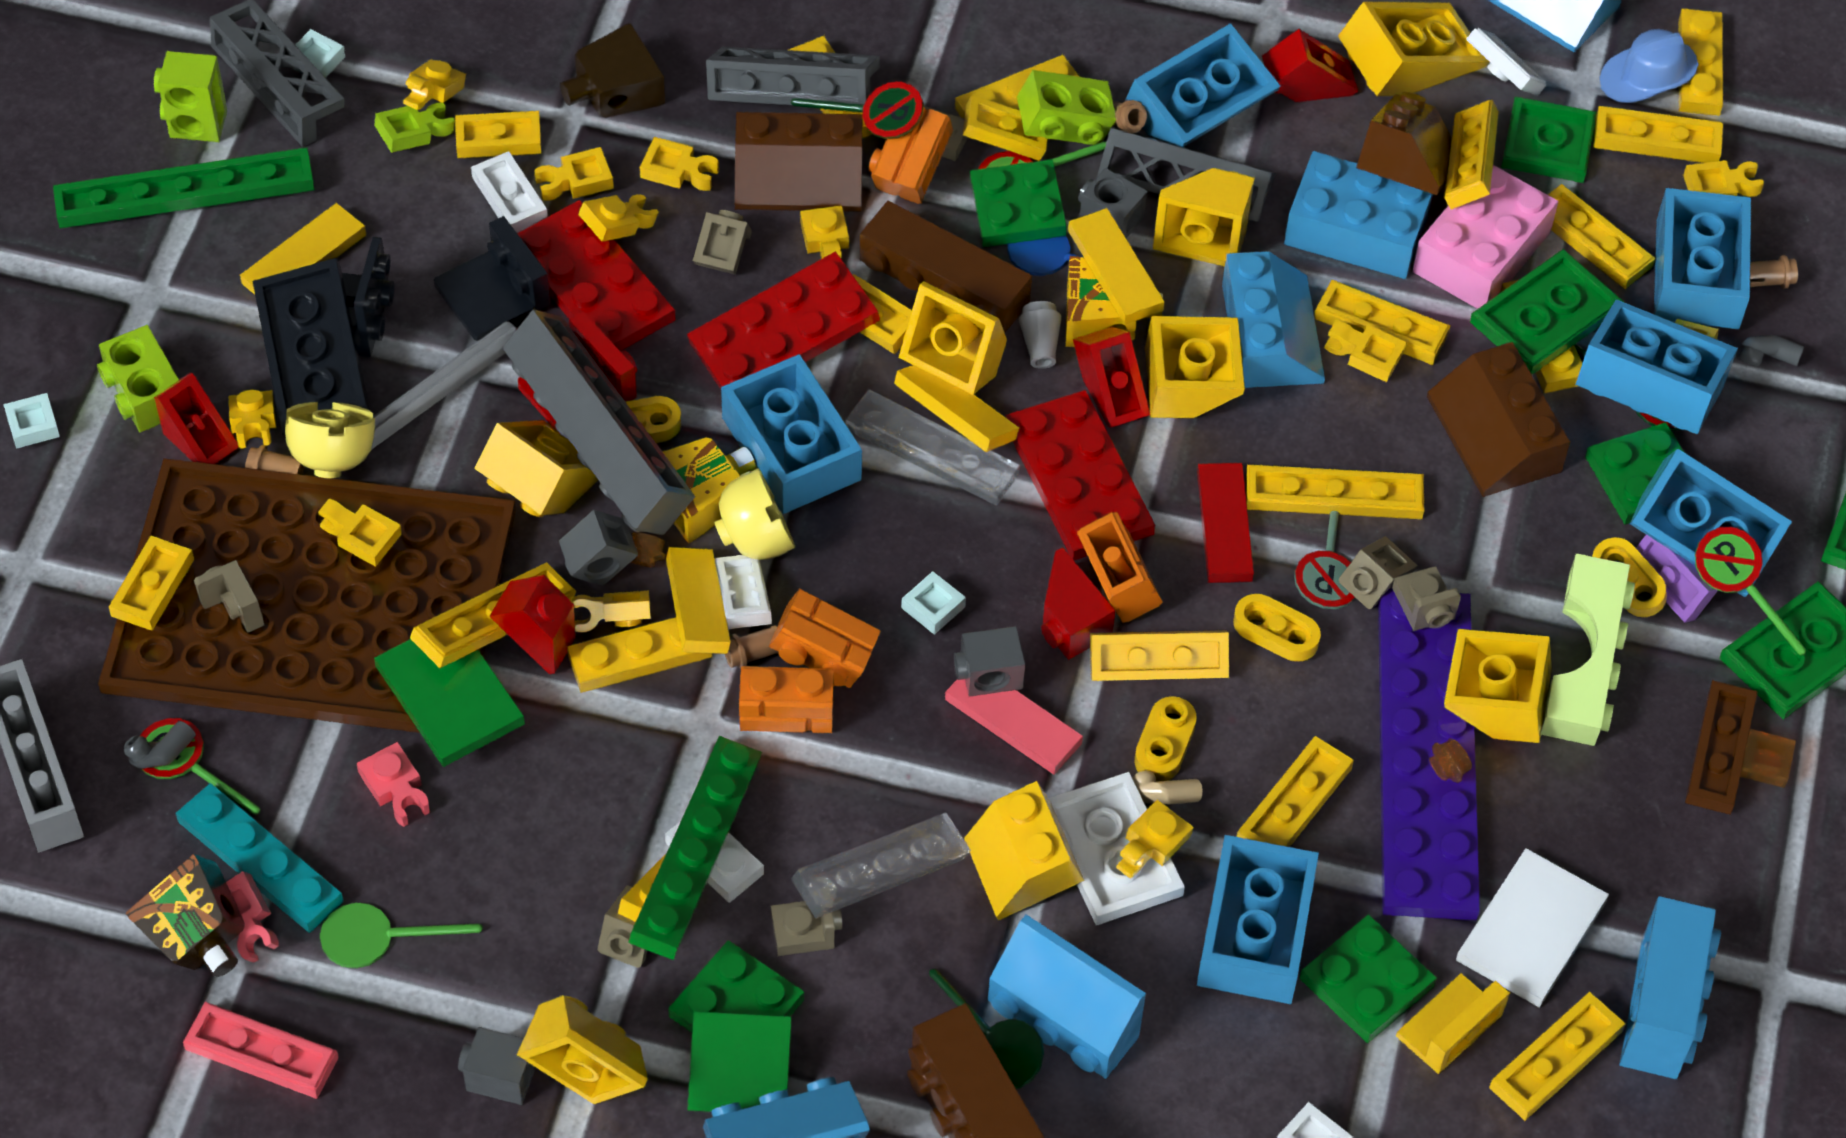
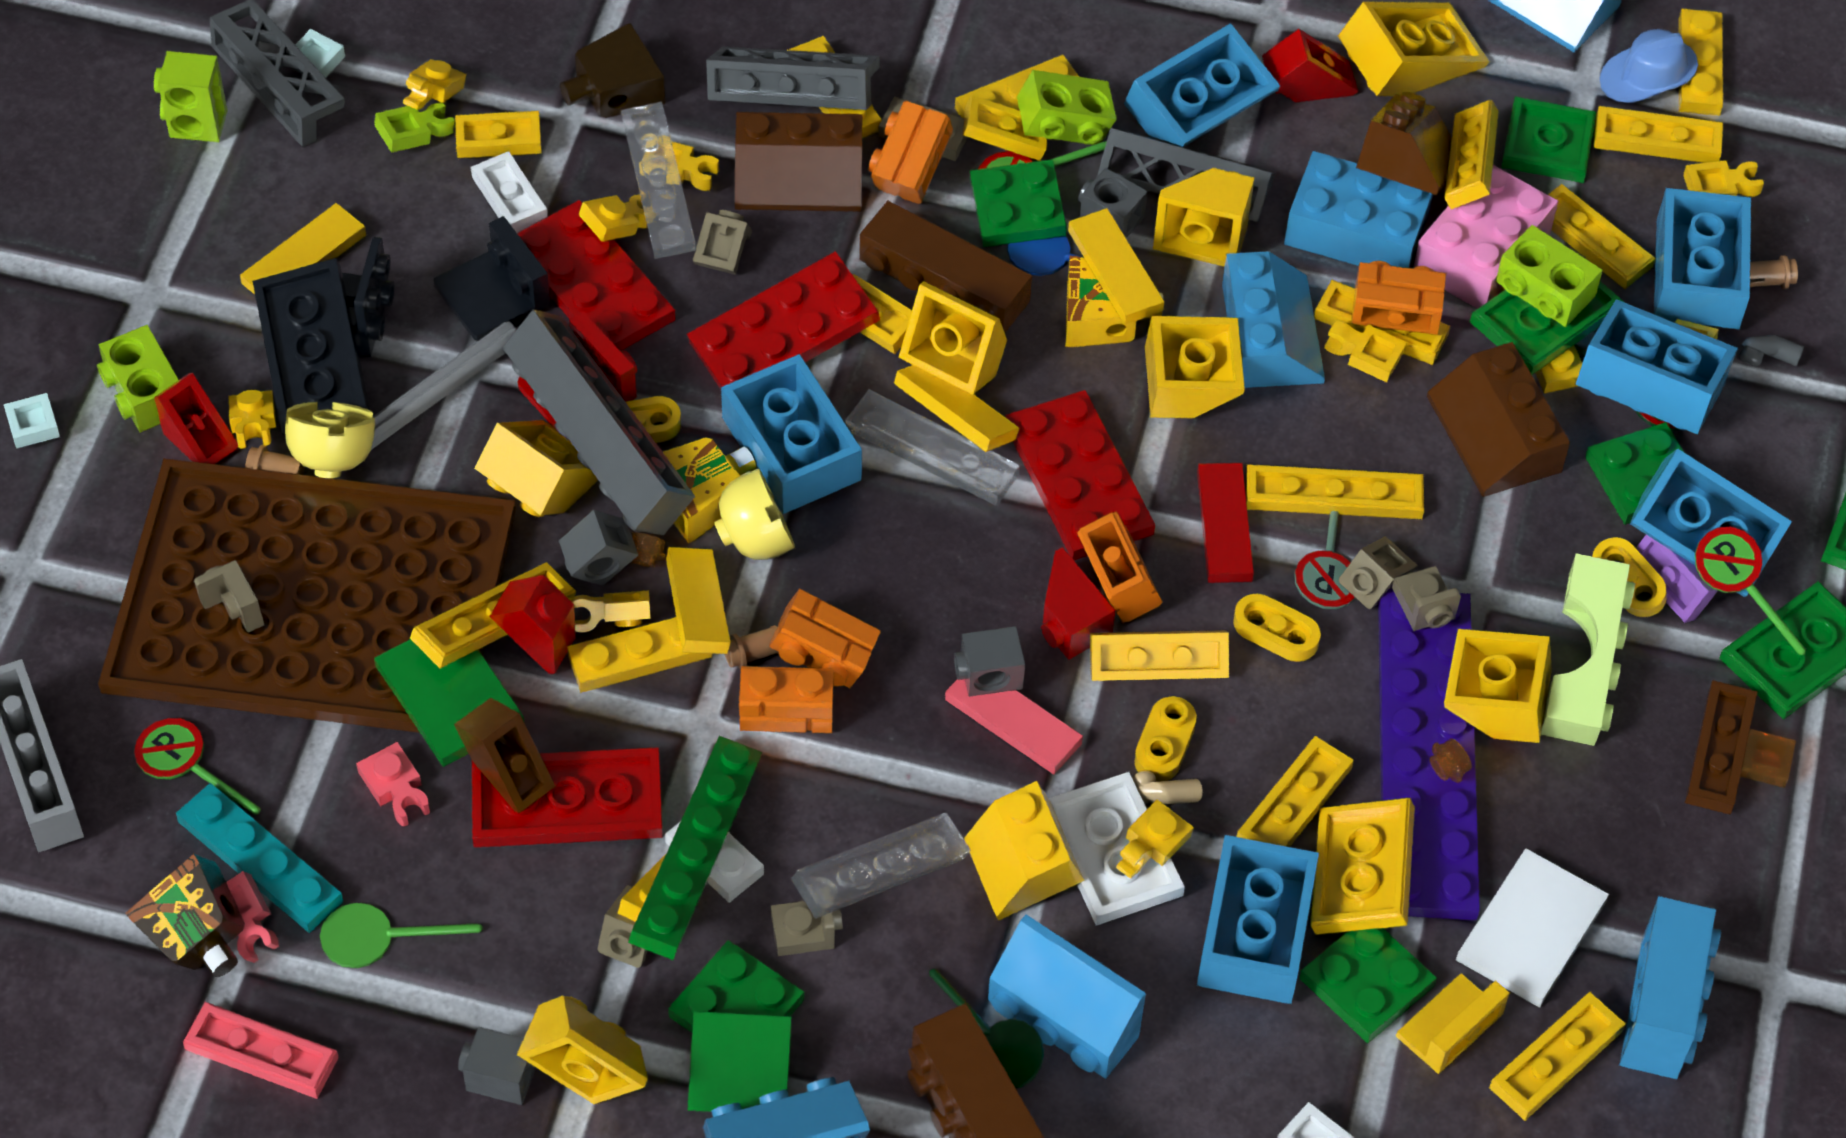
green plate [53,148,314,229] -> none
yellow plate [108,536,194,631] -> none
dark grey arm [124,721,196,769] -> none
yellow plate [318,499,401,567] -> none
yellow plate [534,147,614,201] -> none
white plate [714,555,772,629] -> none
piece [791,82,924,139] -> none
yellow plate [800,206,849,259] -> none
light aqua plate [901,571,966,635] -> none
light grey cone [1019,301,1062,369] -> none
red slope [1073,327,1150,428] -> none
medium nougat pin [1112,100,1147,133] -> none
white plate [1466,28,1547,96] -> none
none -> reddish brown slope [454,698,555,813]
none -> red plate [472,747,663,848]
none -> clear plate [621,102,697,259]
none -> yellow tile [1311,798,1415,935]
none -> orange brick [1351,261,1446,335]
none -> lime brick [1496,225,1603,327]

